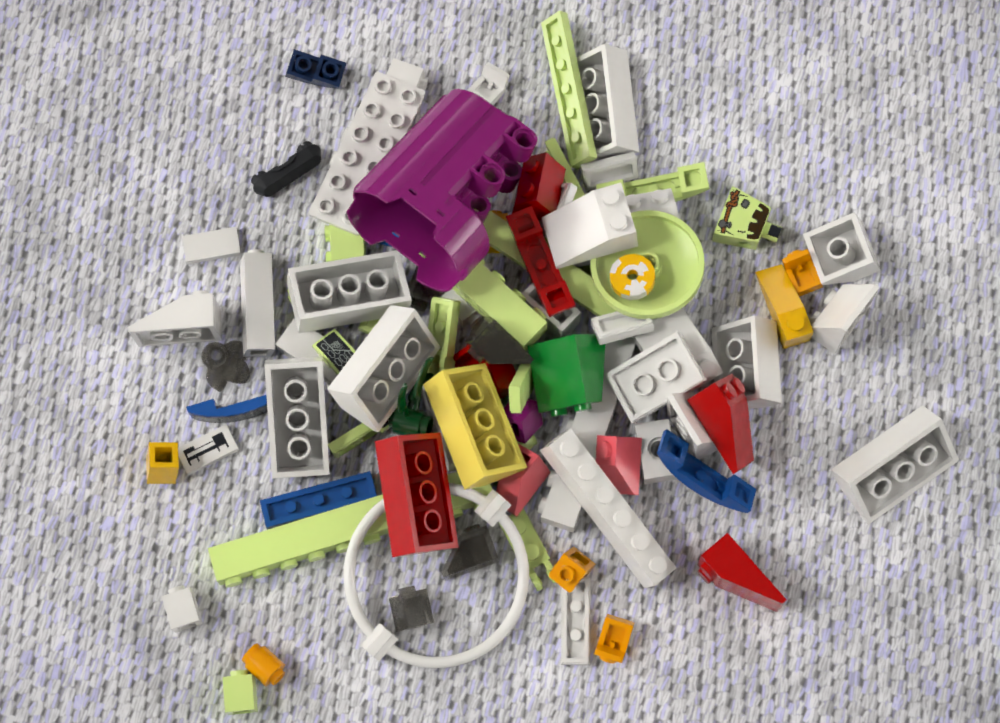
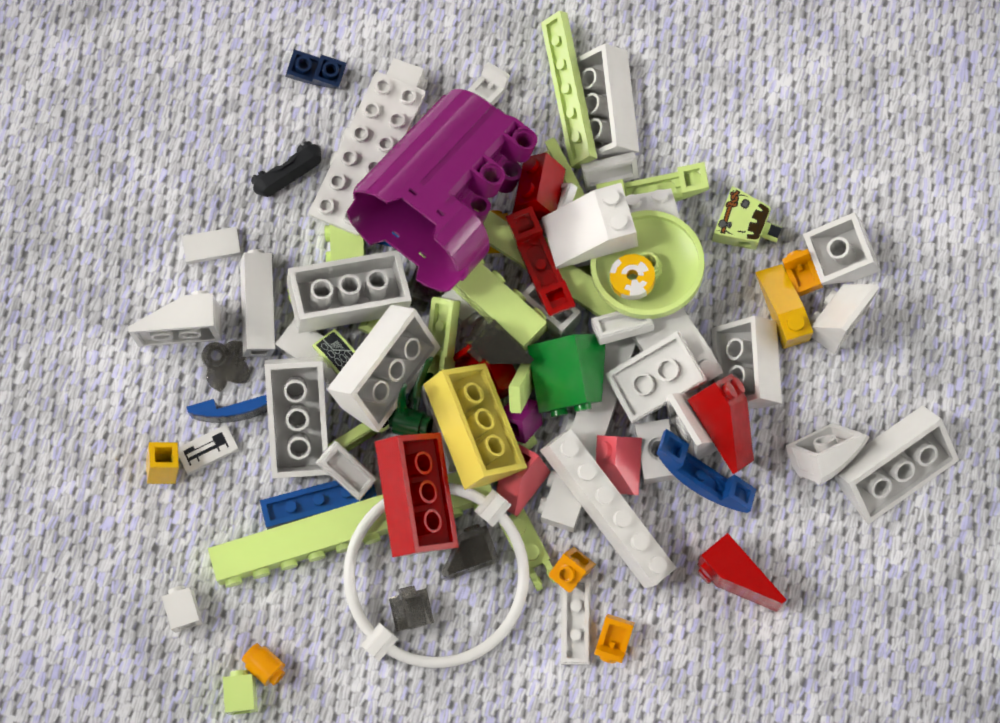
none -> white tile [316,441,378,501]
none -> white slope [786,423,870,485]

